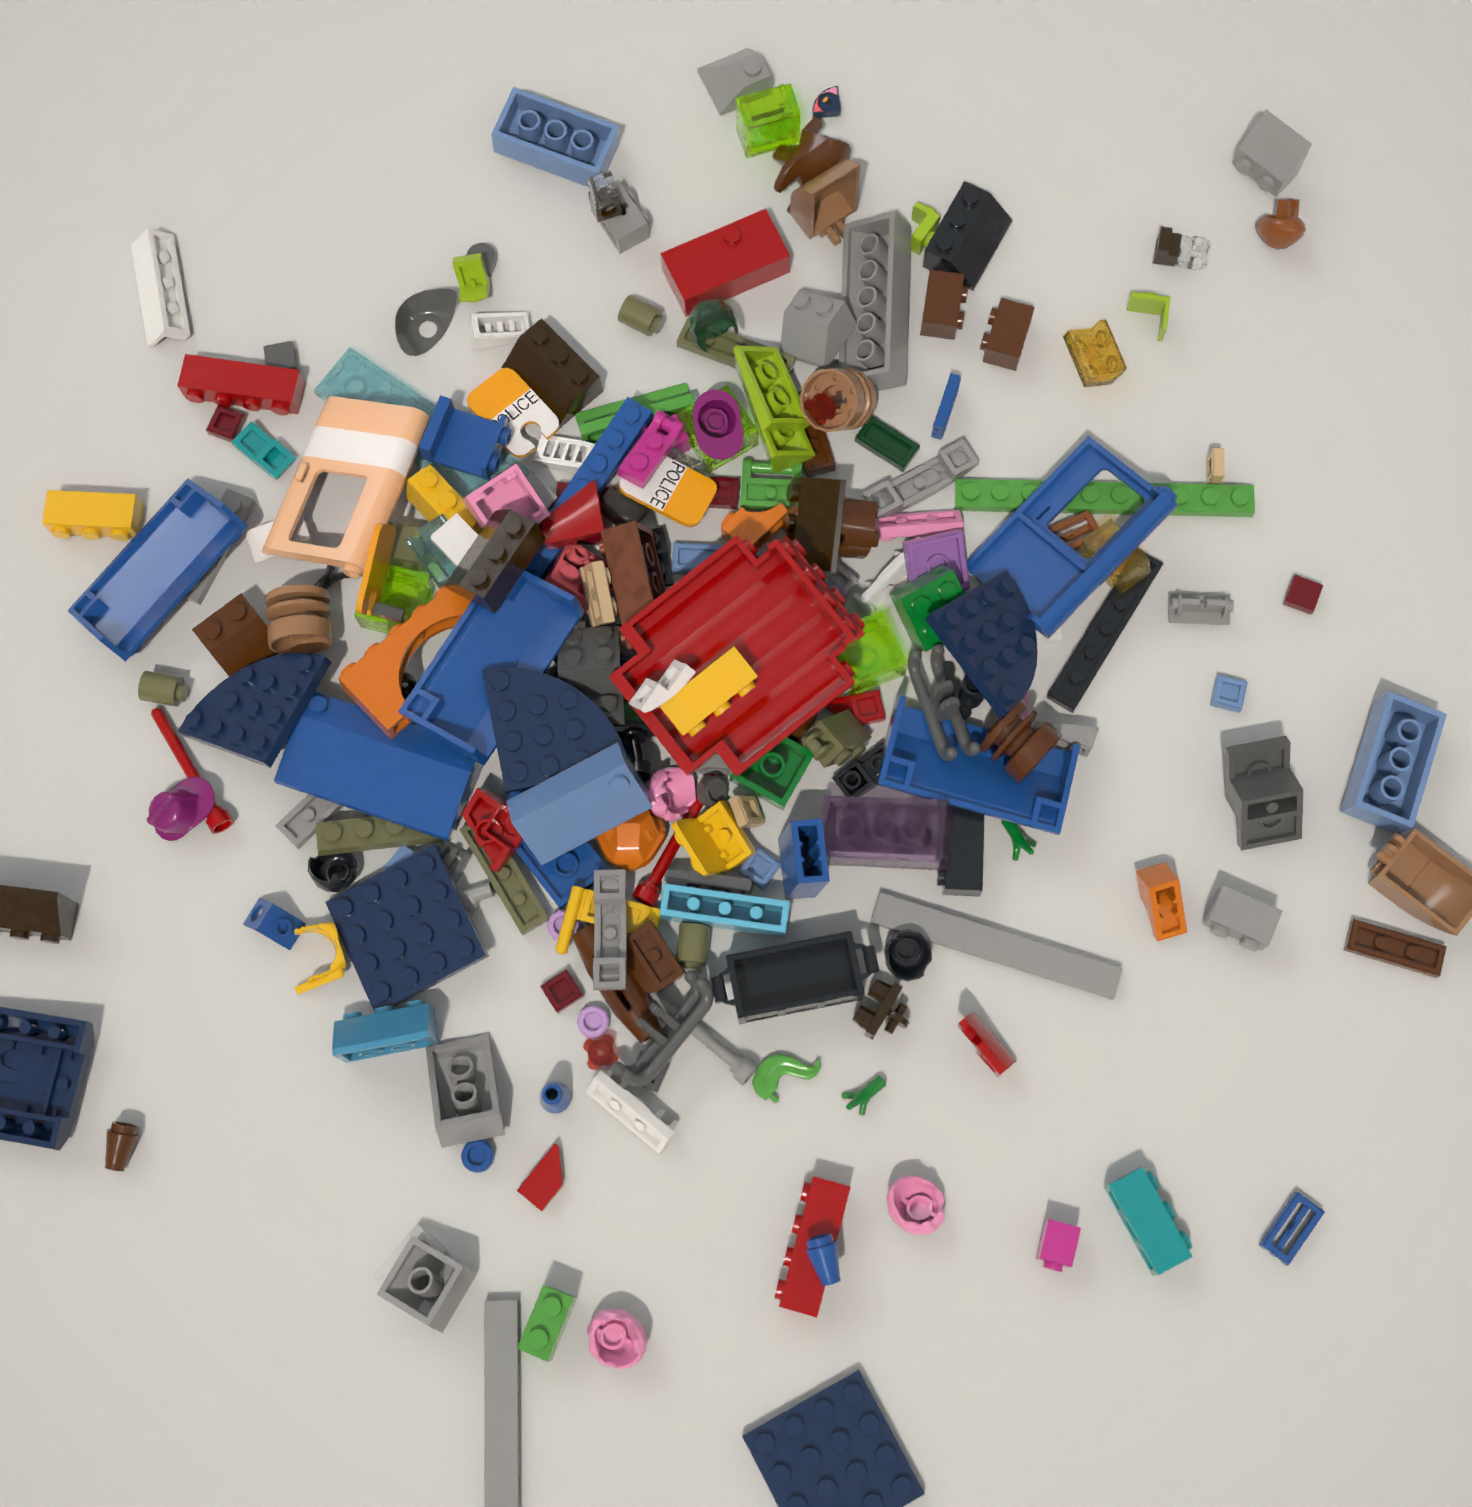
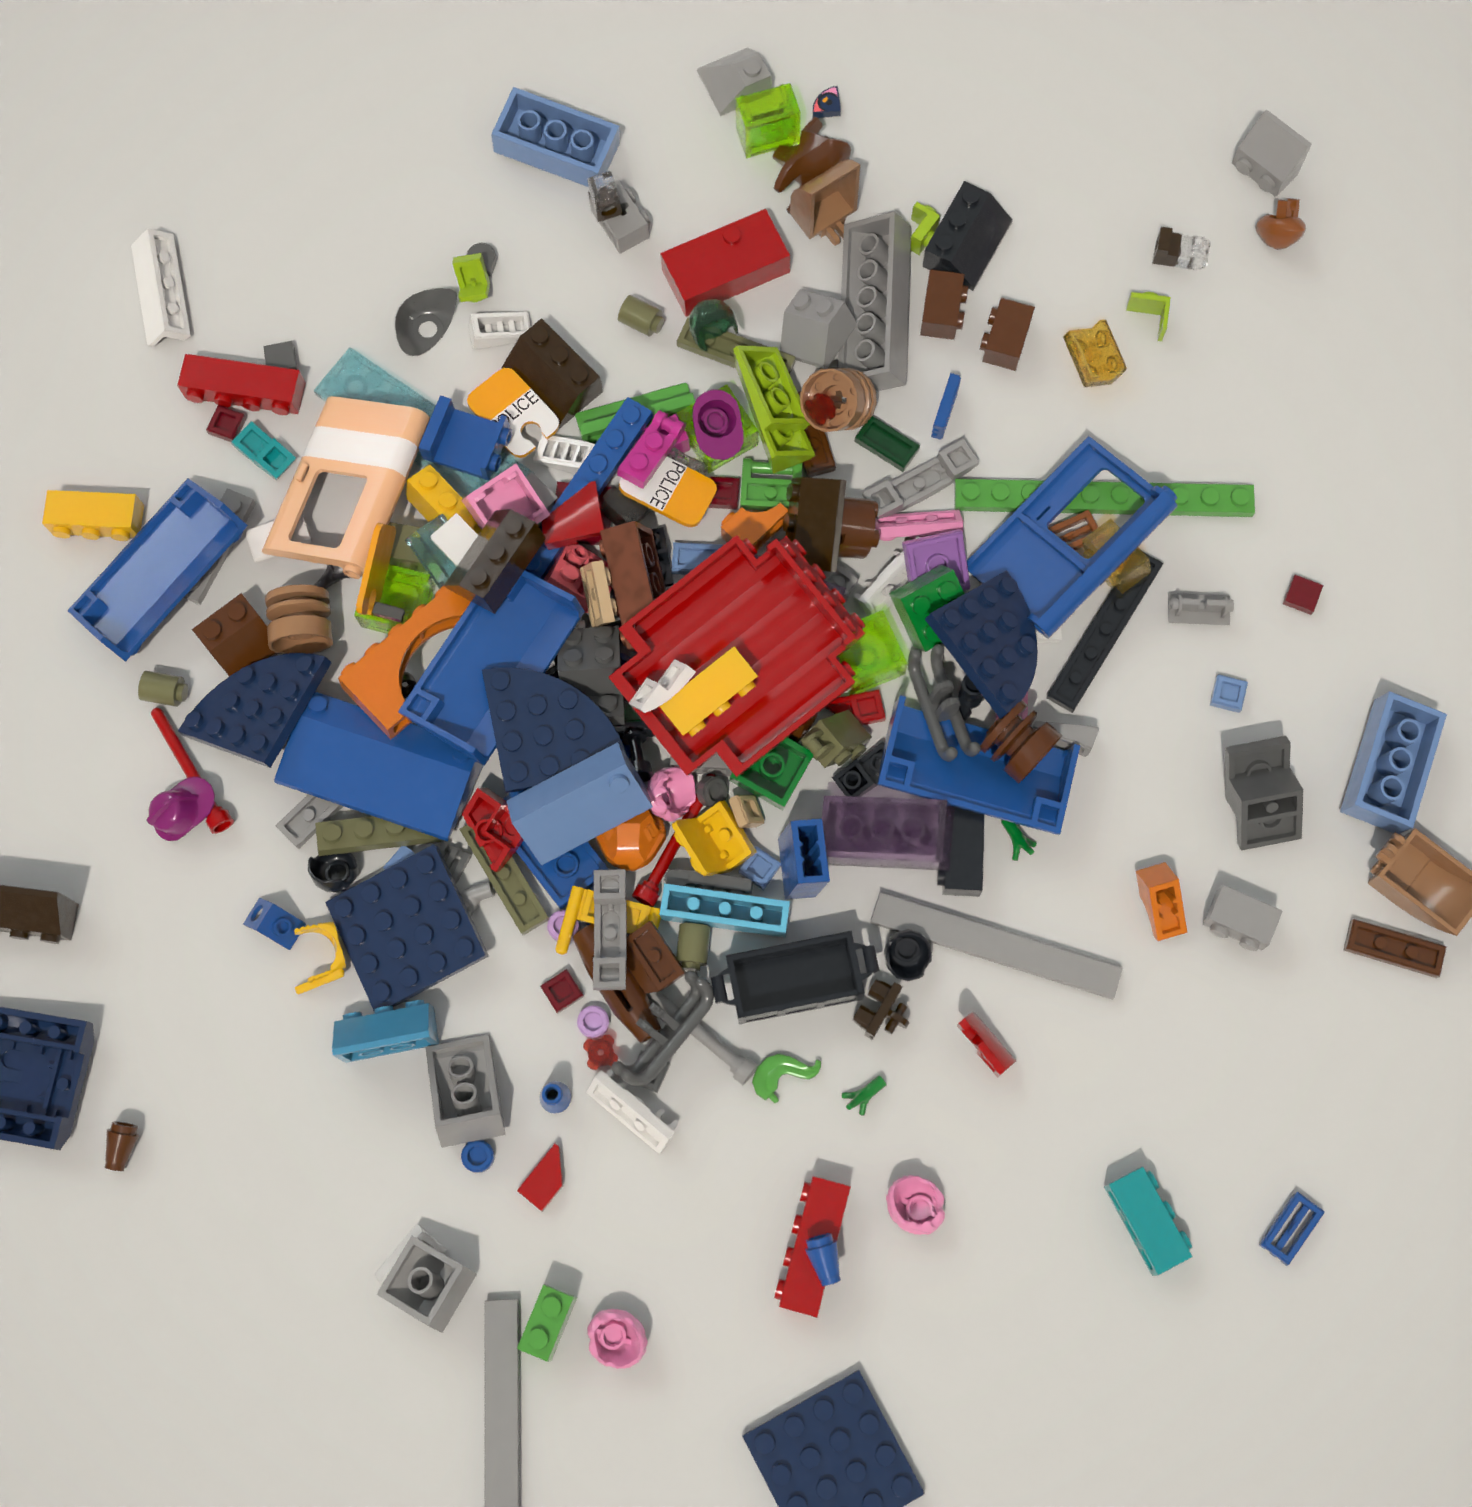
dark pink brick [1036,1219,1081,1272] -> none
tan tile [1206,448,1225,484] -> none

